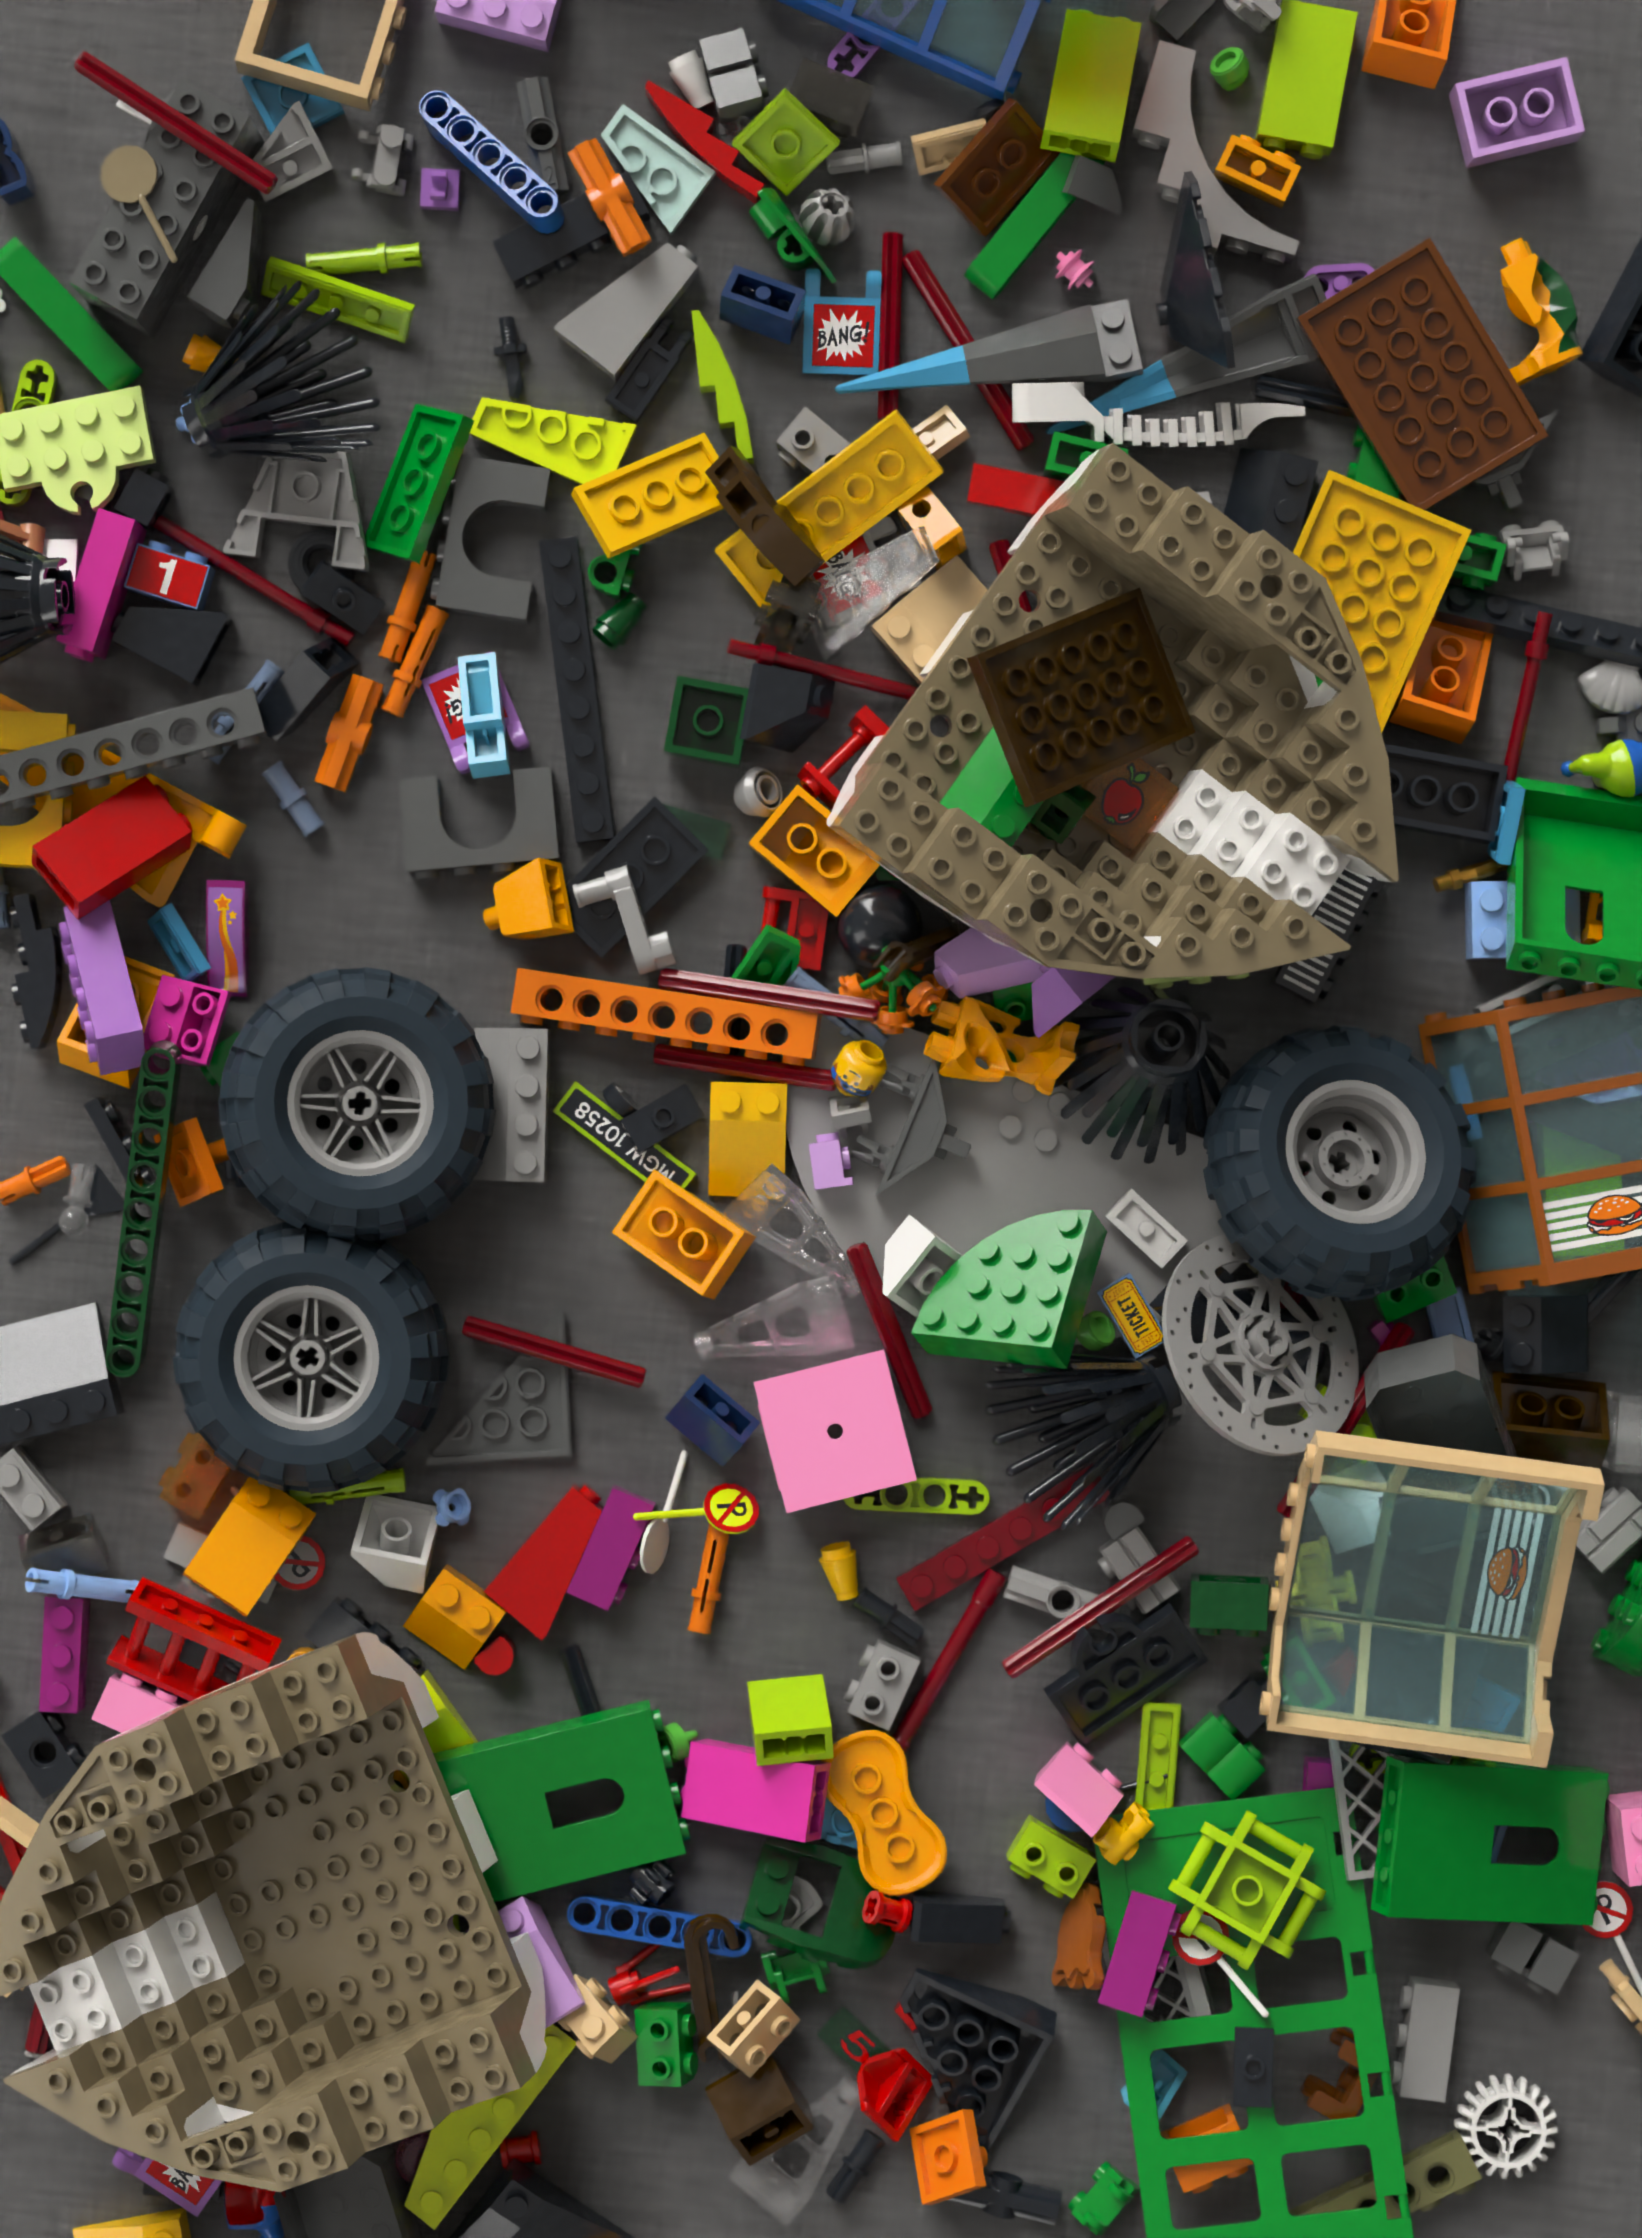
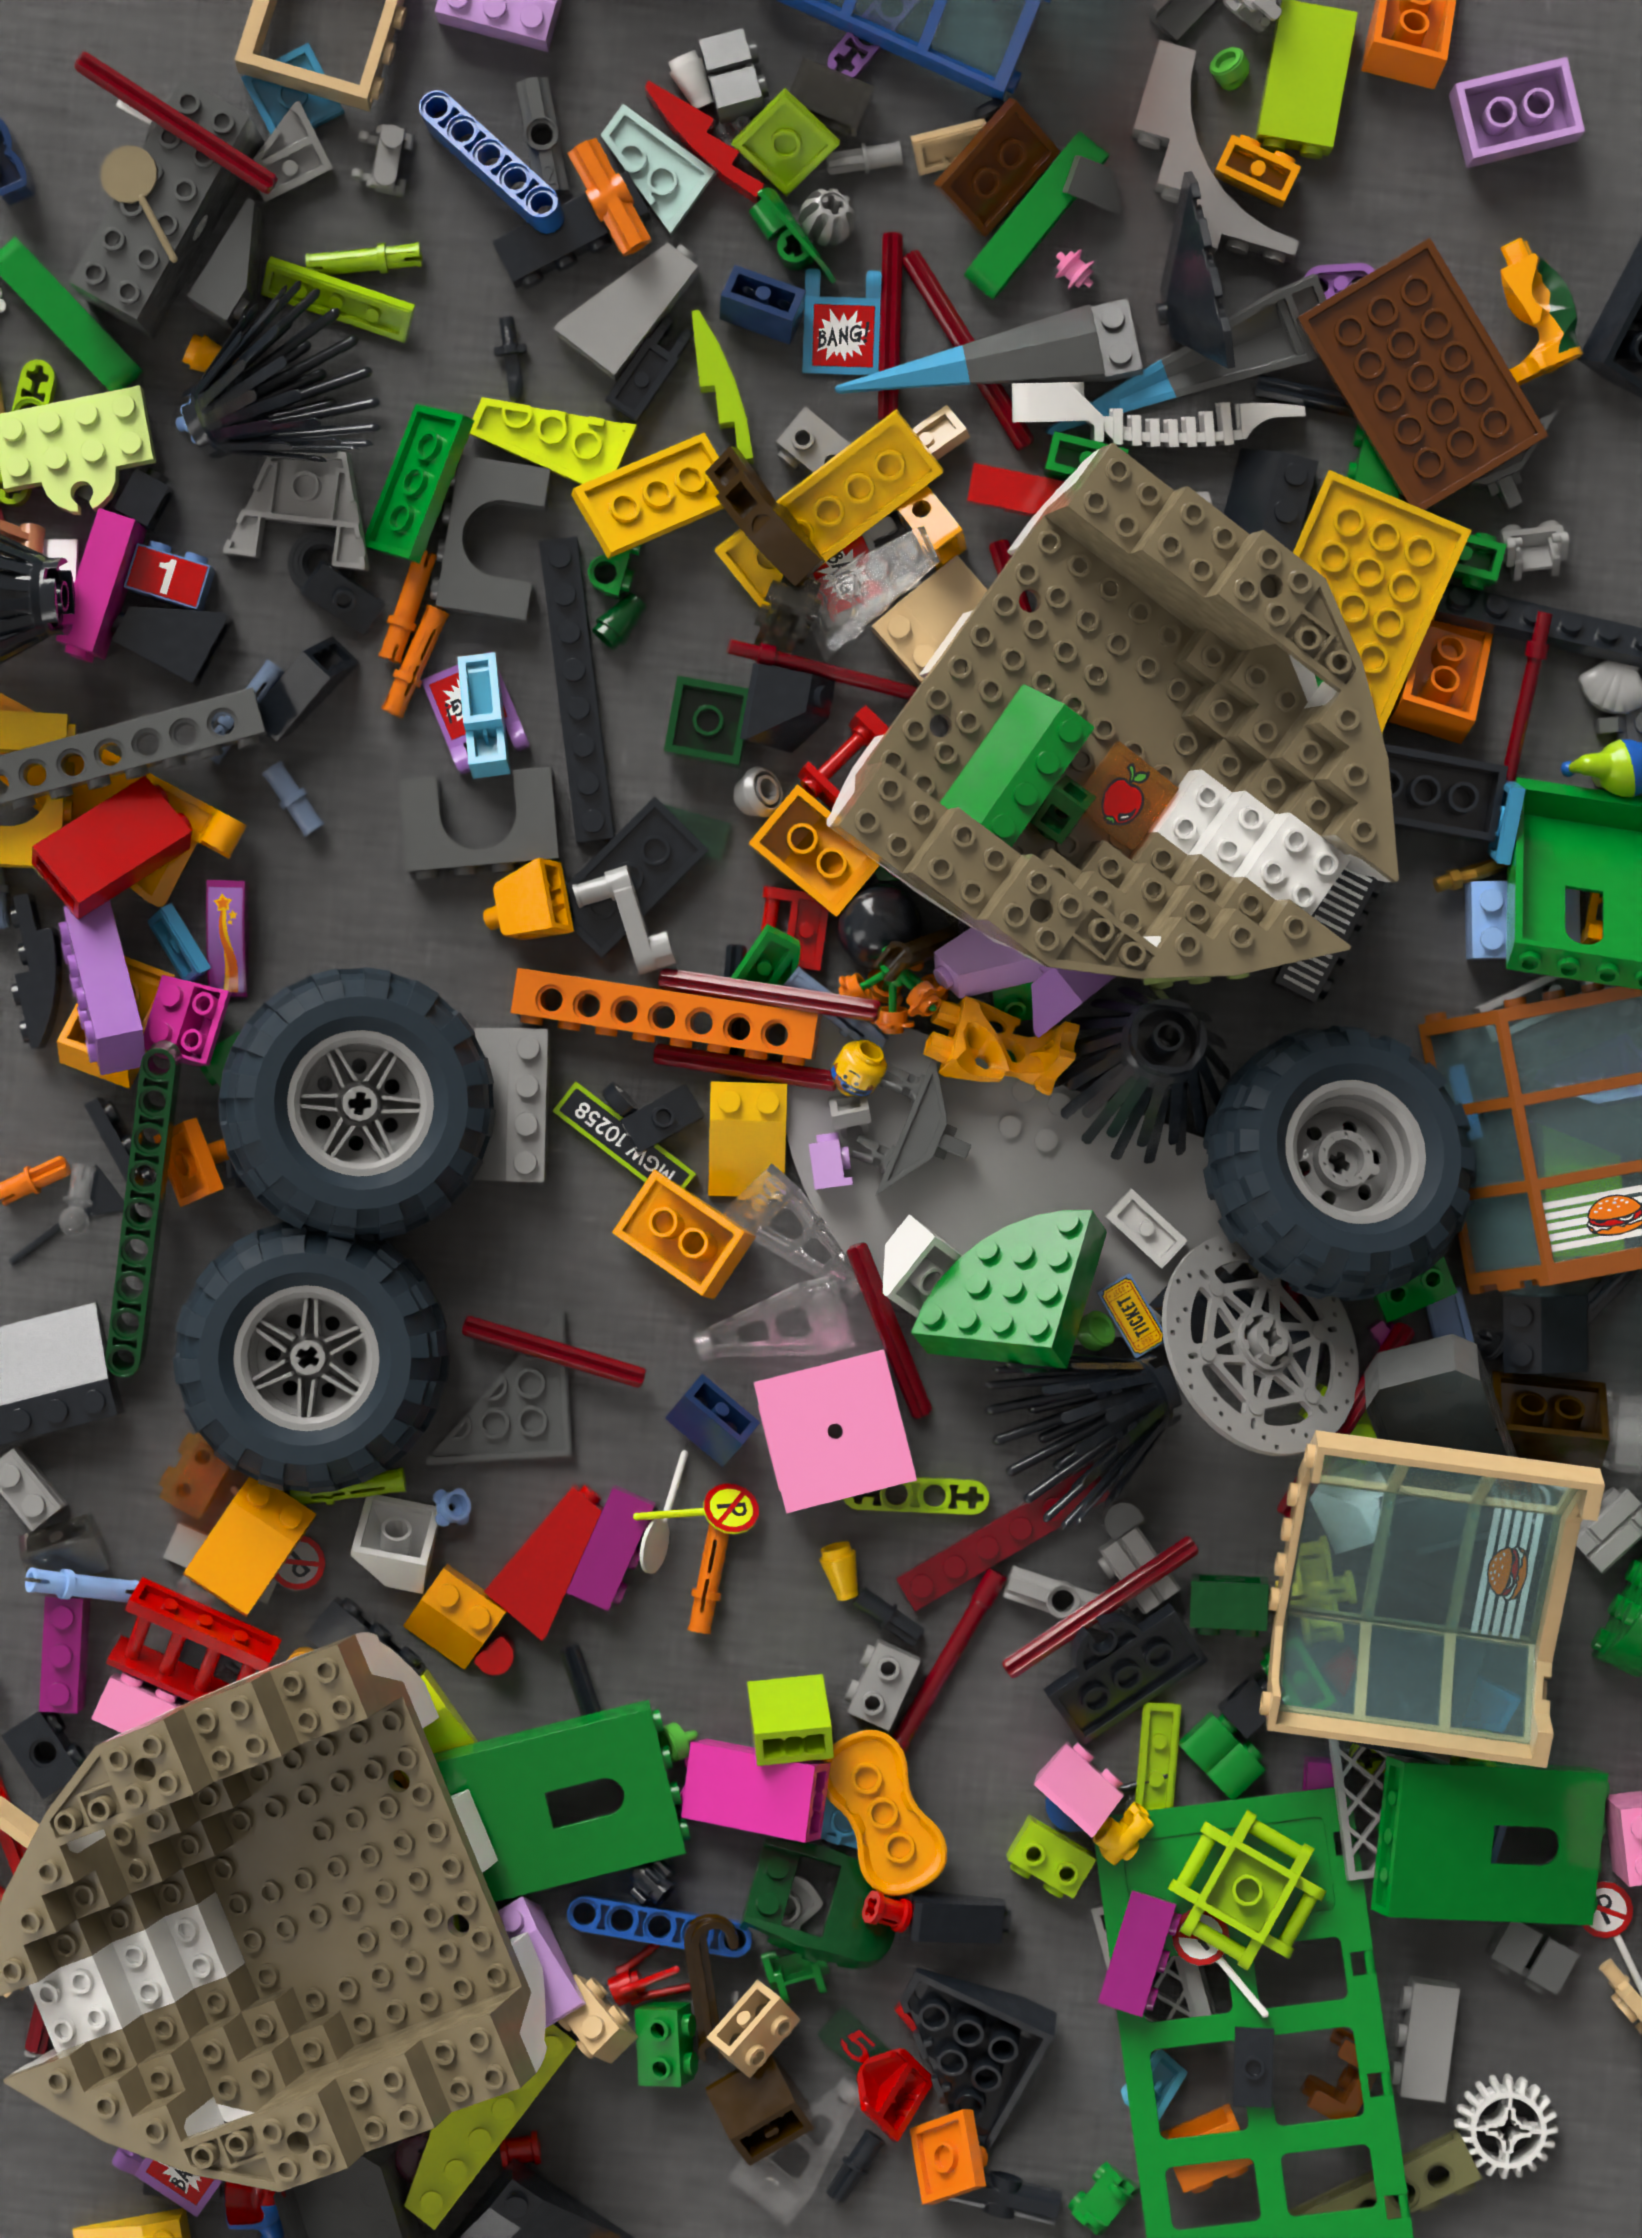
dark red bar [154,515,355,647] -> none
orange piece [314,674,384,793] -> none
medium lavender tile [420,168,461,211] -> none
dark brown plate [967,588,1196,808] -> none
lime brick [1040,9,1142,163] -> none
dark orange tile [1051,1883,1106,1990] -> none

